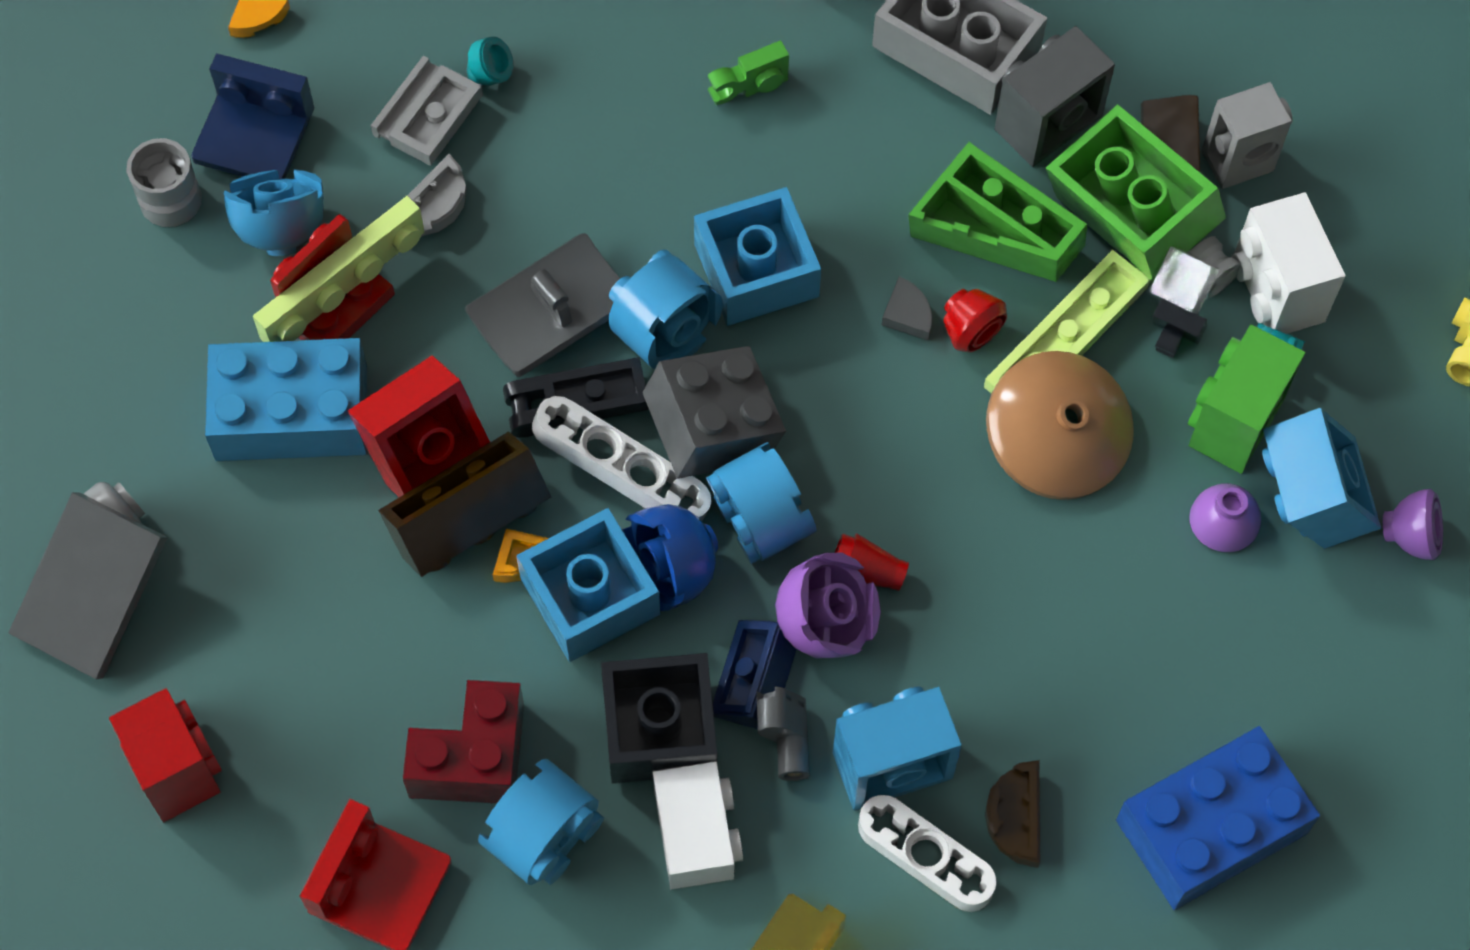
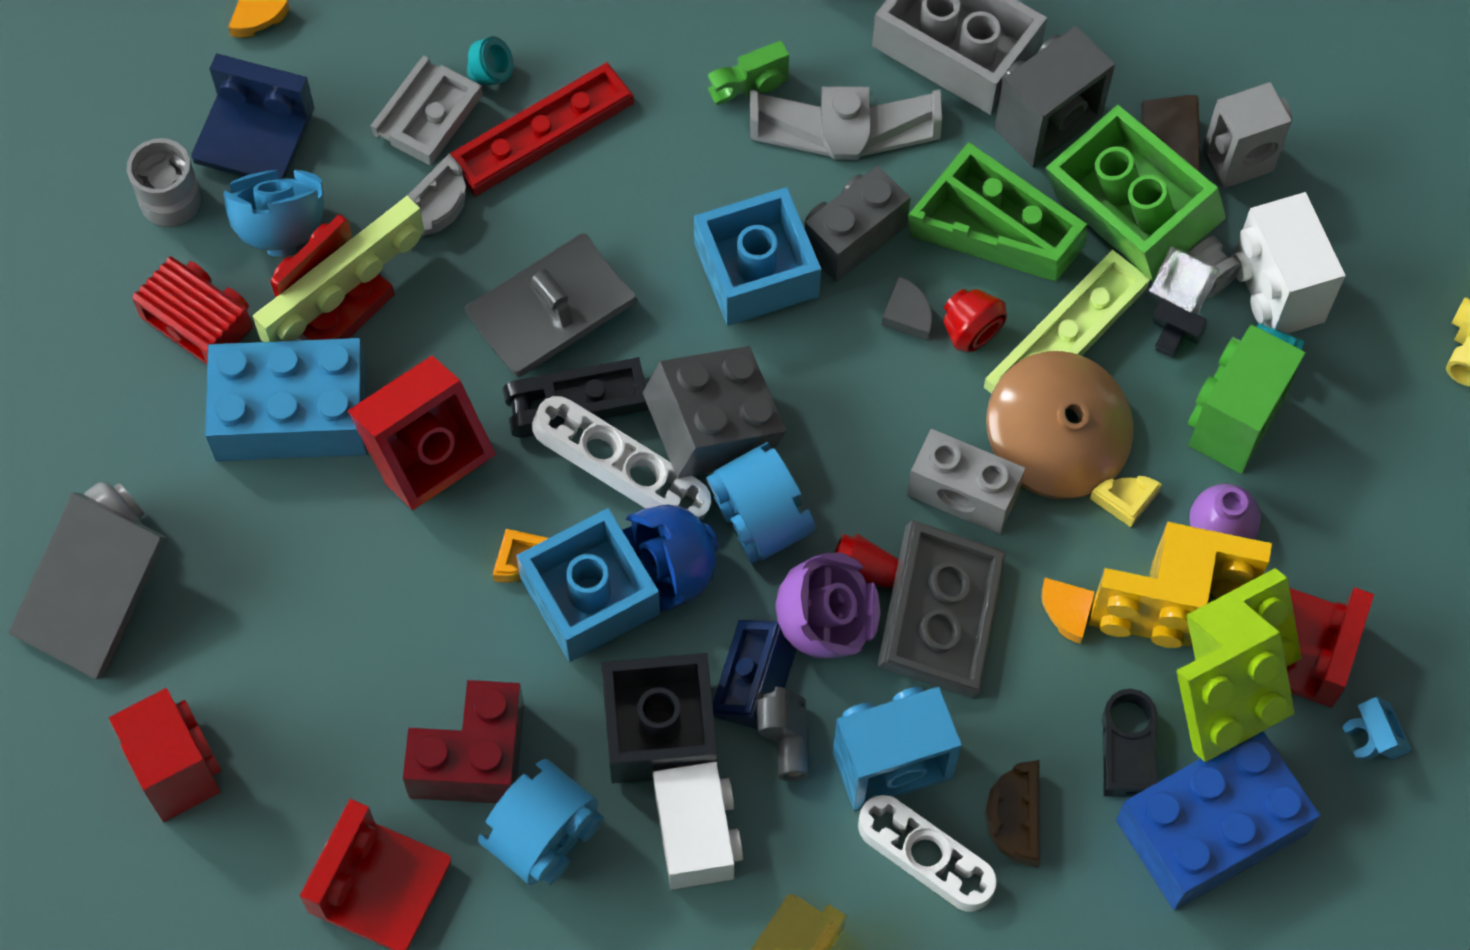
dark brown brick [378,431,551,577] -> none
dark azure brick [609,249,723,369] -> none
dark azure brick [1262,407,1381,549] -> none
medium lavender brick [1383,489,1443,560] -> none
none -> red brick [132,256,253,364]
none -> red tile [449,62,634,197]
none -> light grey plate [750,87,942,160]
none -> dark grey brick [804,165,911,282]
none -> dark grey tile [877,520,1006,698]
none -> light grey brick [907,429,1025,535]
none -> light orange tile [1041,578,1095,644]
none -> yellow bracket [1088,522,1272,648]
none -> light yellow tile [1090,476,1162,527]
none -> black piece [1101,689,1158,797]
none -> lime bracket [1176,568,1302,762]
none -> red bracket [1287,587,1374,708]
none -> dark azure tile [1342,696,1413,760]

